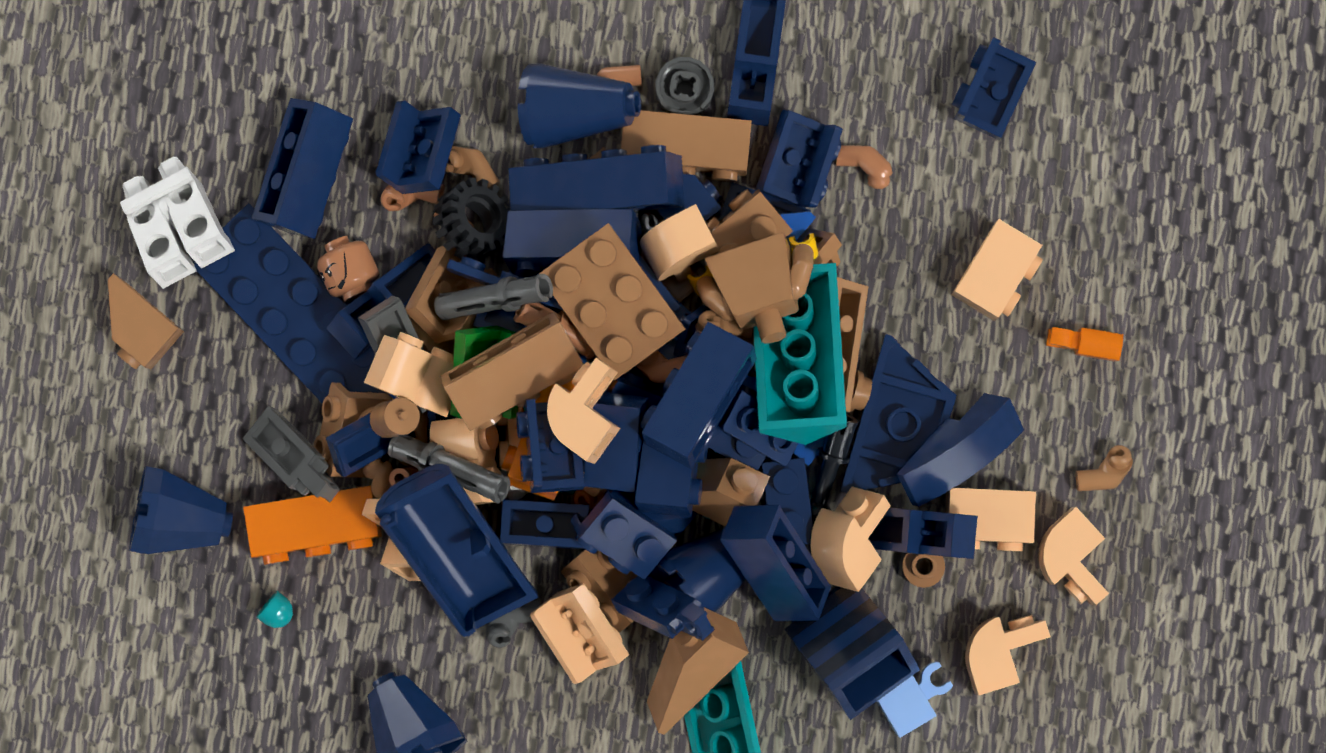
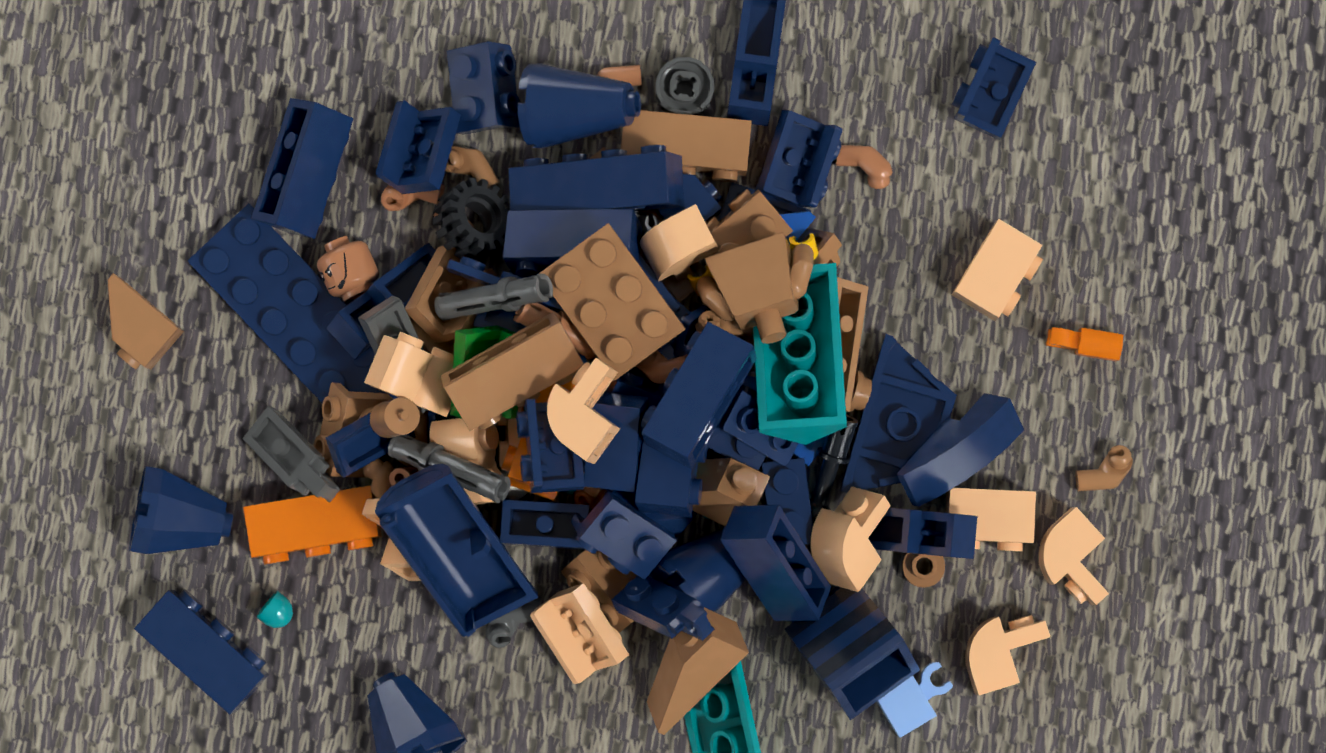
white hips [120,156,235,289] -> none
none -> dark blue brick [134,589,269,715]
none -> dark blue bracket [447,41,520,135]

